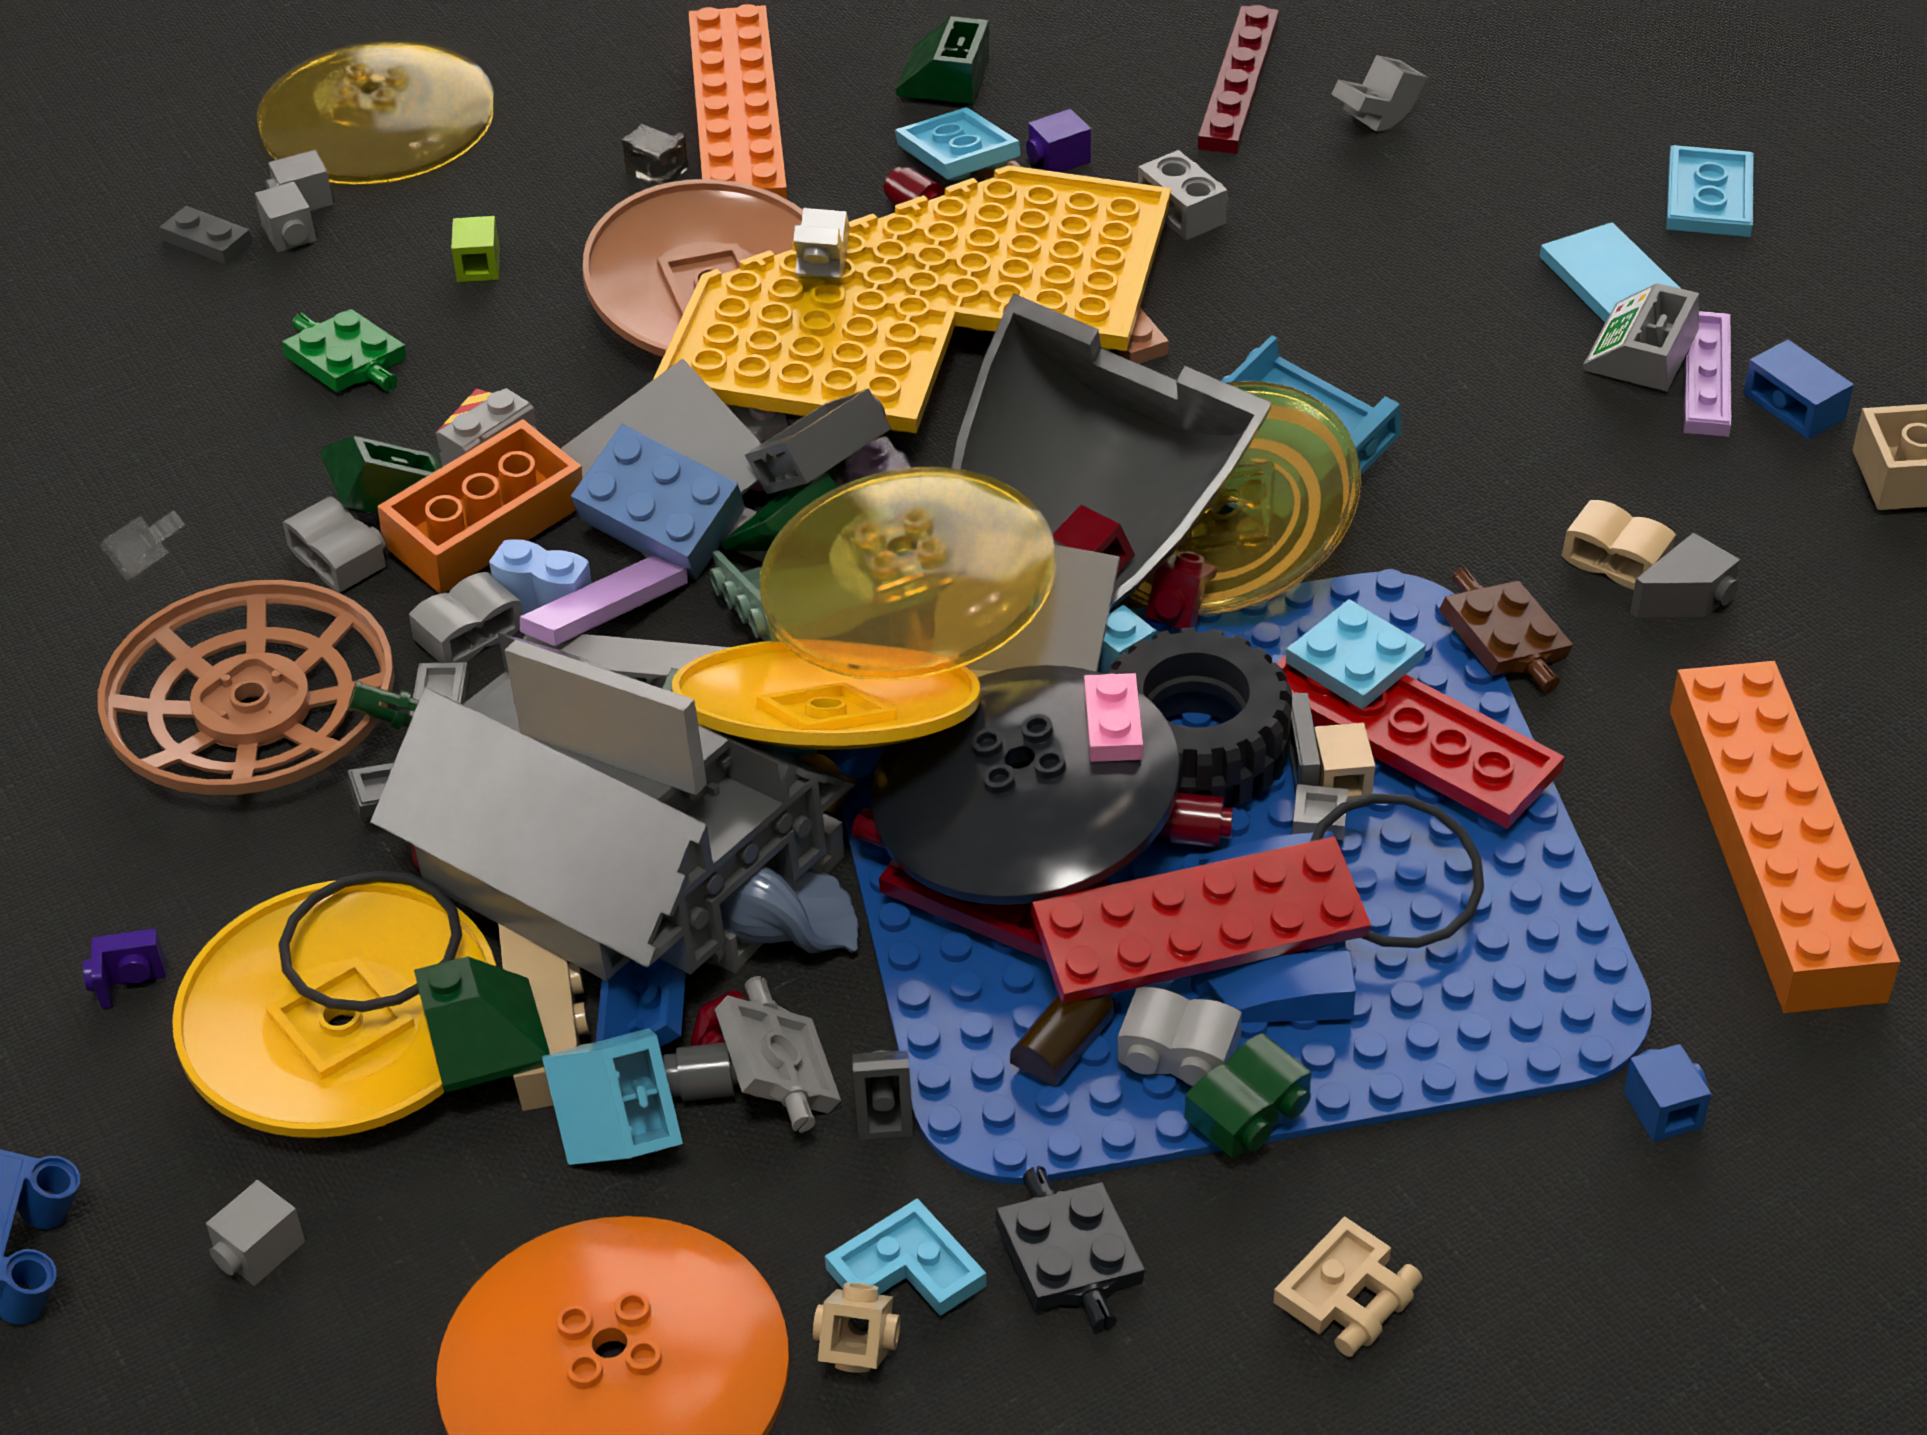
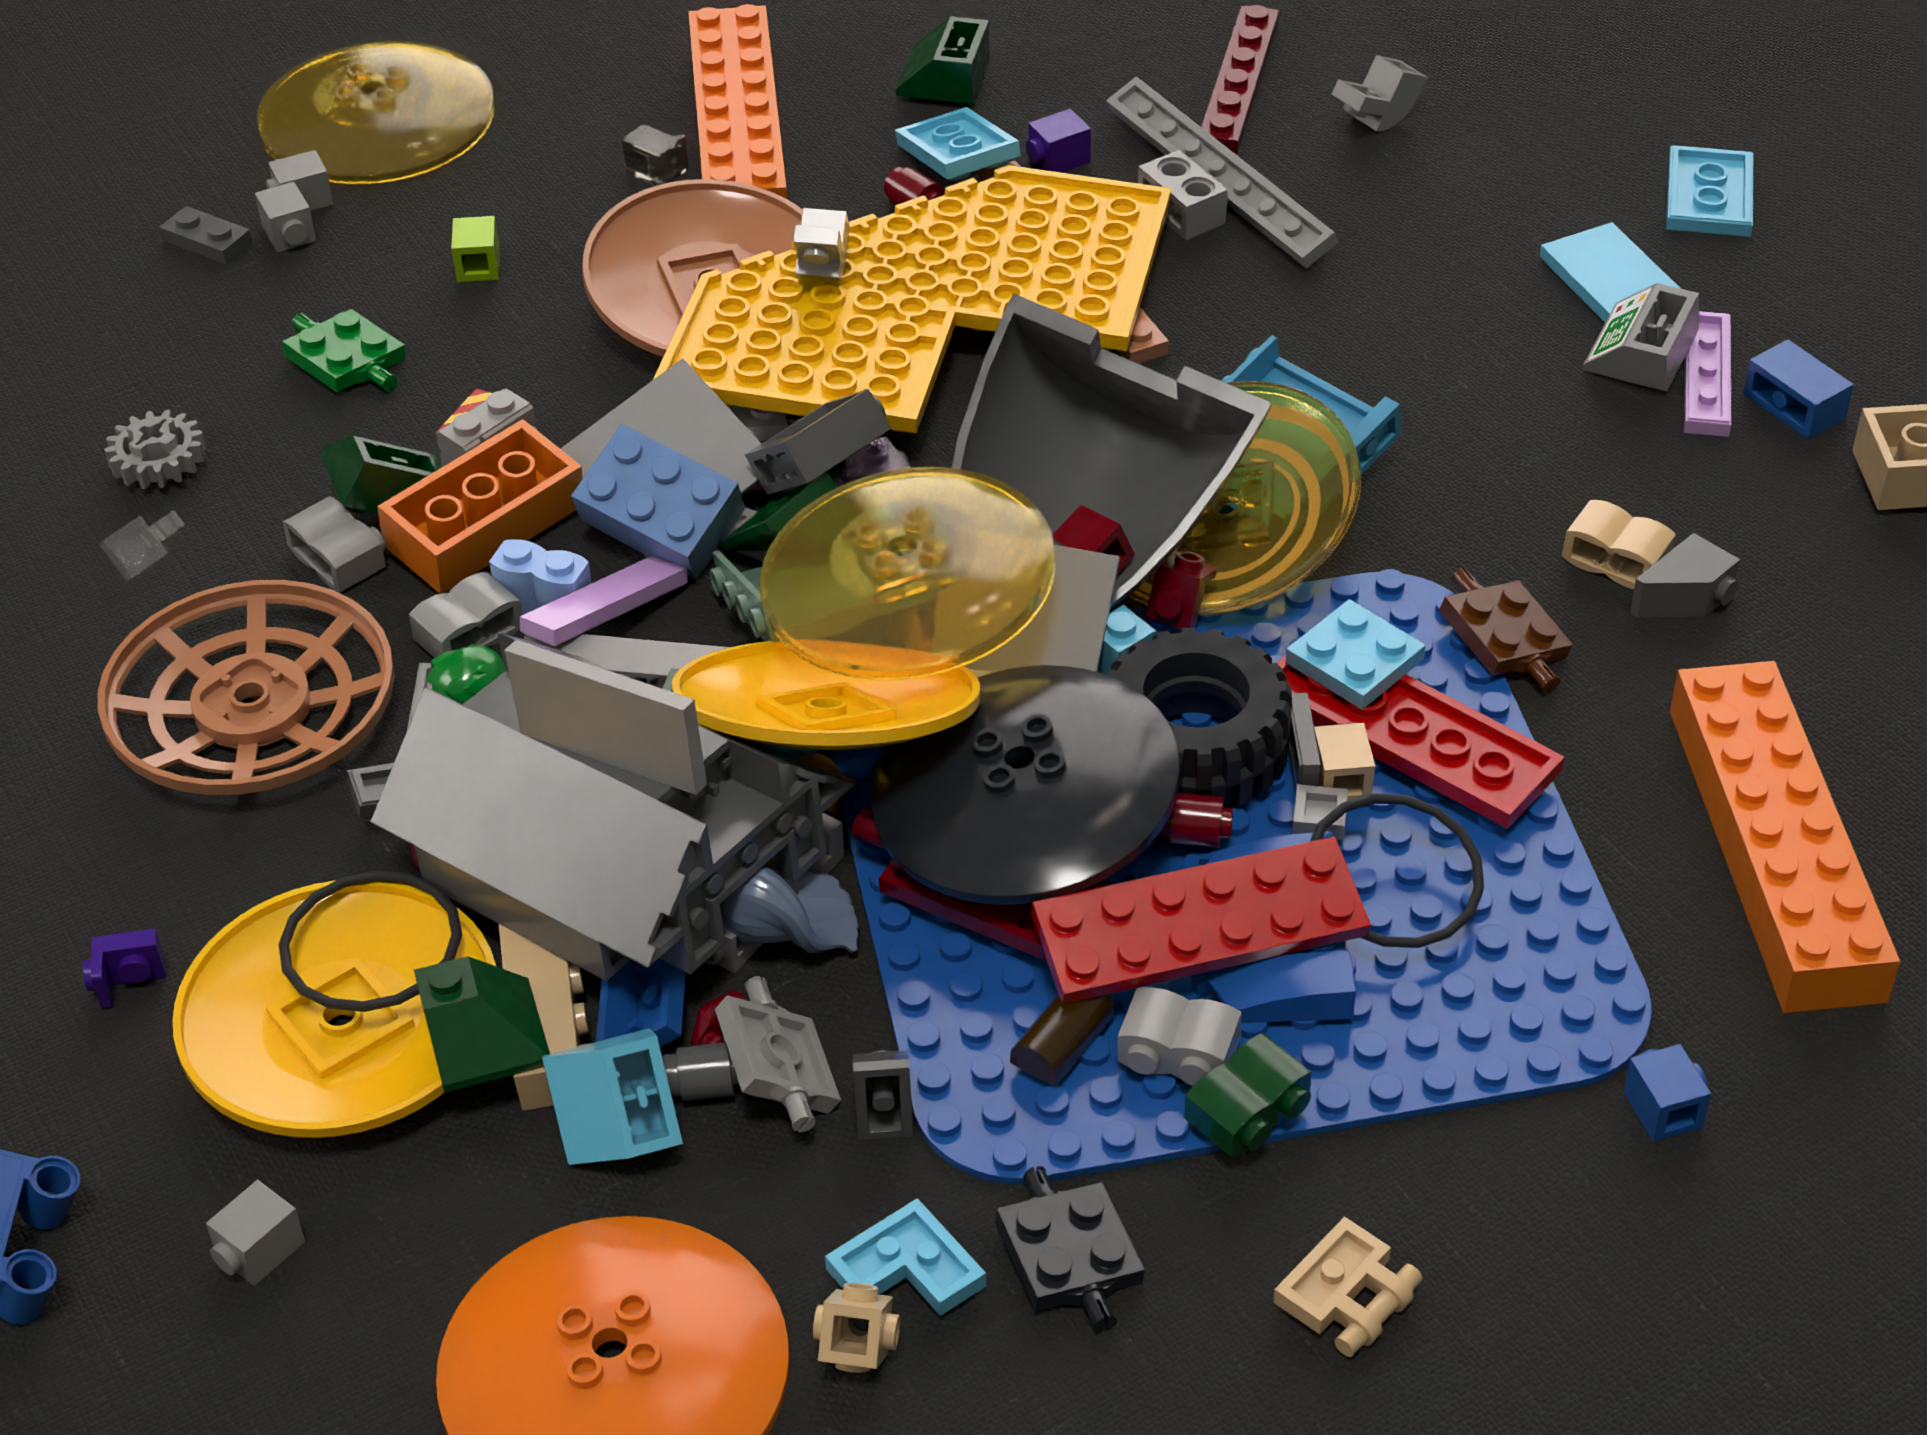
dark green pin [347,680,419,730] -> none
bright pink plate [1084,673,1143,762] -> none
none -> light grey gear [104,410,206,489]
none -> green hair [427,645,505,704]
none -> light grey plate [1106,76,1338,269]

